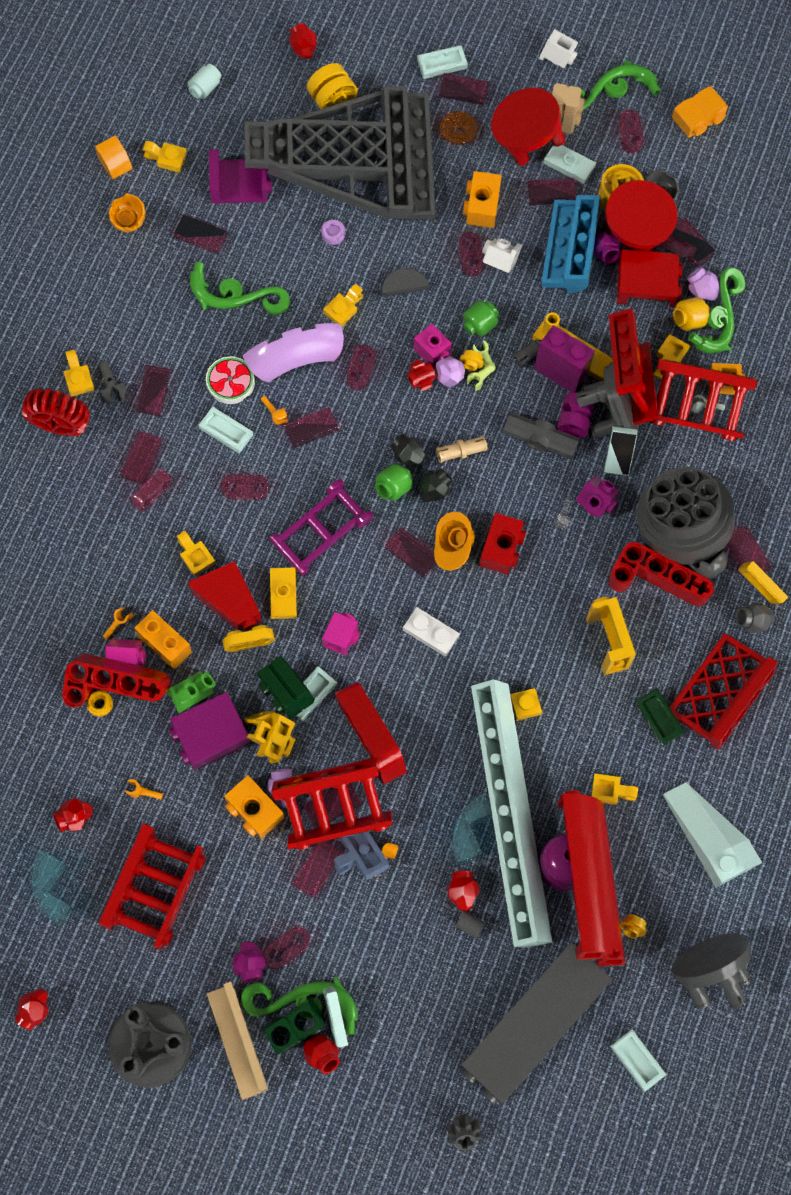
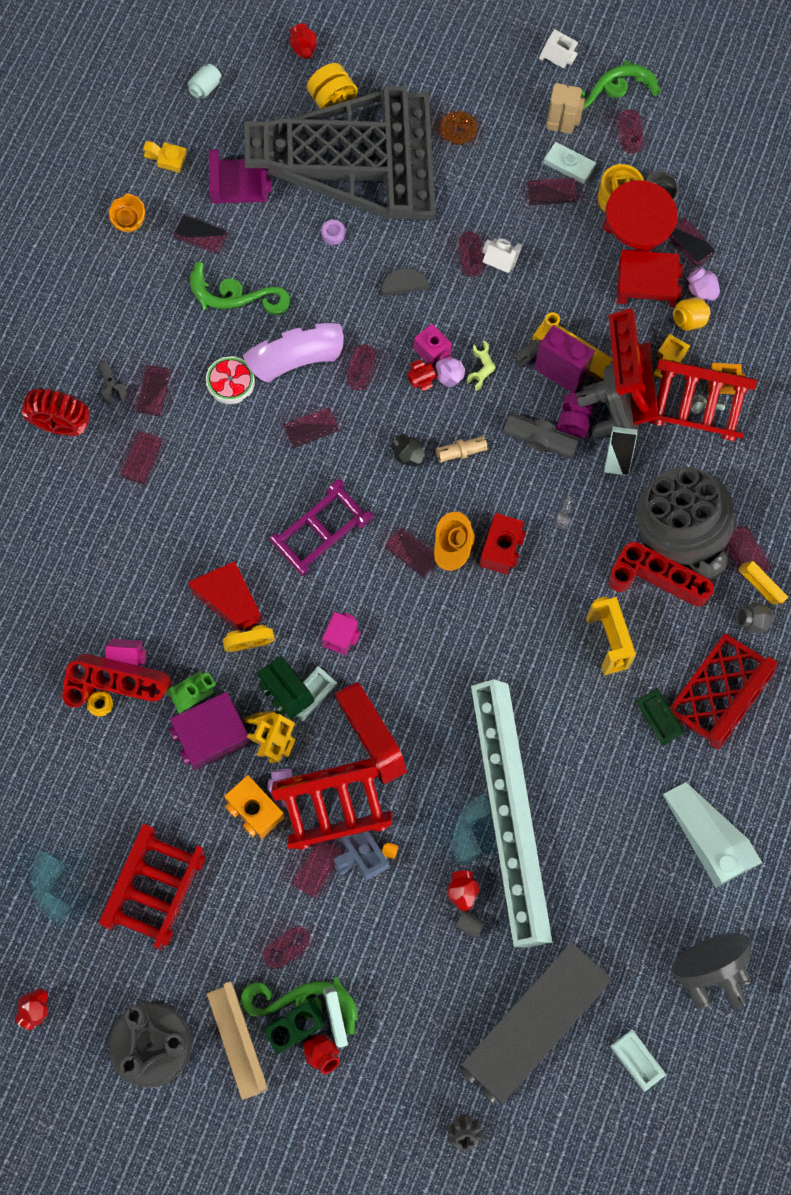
red rock [53,798,93,832] -> none
yellow plate [63,349,95,396] -> none
light orange brick [95,135,133,180] -> none
light orange hand [103,606,133,640] -> none
light orange hand [124,779,163,800] -> none
clear pink beam [130,469,173,512] -> none
light orange brick [134,610,192,670] -> none
yellow plate [177,531,216,577] -> none
light aqua tile [198,407,253,454] -> none
clear pink beam [221,474,269,500] -> none
magenta rock [232,941,266,983] -> none
light orange hand [261,396,288,425] -> none
yellow plate [270,567,297,619] -> none
clear pink tile [303,783,362,828] -> none
yellow plate [323,284,363,327] -> none
bright green head [375,464,412,501] -> none
white plate [403,607,460,657] -> none
light aqua plate [417,45,468,79] -> none
pearl dark grey rock [420,467,454,502] -> none
clear pink tile [439,73,489,105] -> none
yellow plate [459,350,484,371] -> none
light orange brick [463,171,502,228] -> none
bright green head [463,300,499,336] -> none
red piece [491,88,566,166] -> none
yellow plate [510,688,542,721] -> none
magenta cylinder [538,834,573,892] -> none
dark azure brick [541,195,601,293] -> none
red cylinder [558,790,625,966] -> none
magenta brick [575,475,620,518] -> none
yellow plate [591,773,638,805] -> none
magenta rock [593,232,621,264] -> none
yellow plate [620,914,647,939] -> none
clear pink tile [660,234,697,257] -> none
light orange brick [672,86,728,138] -> none
bright green plant [688,267,745,354] -> none

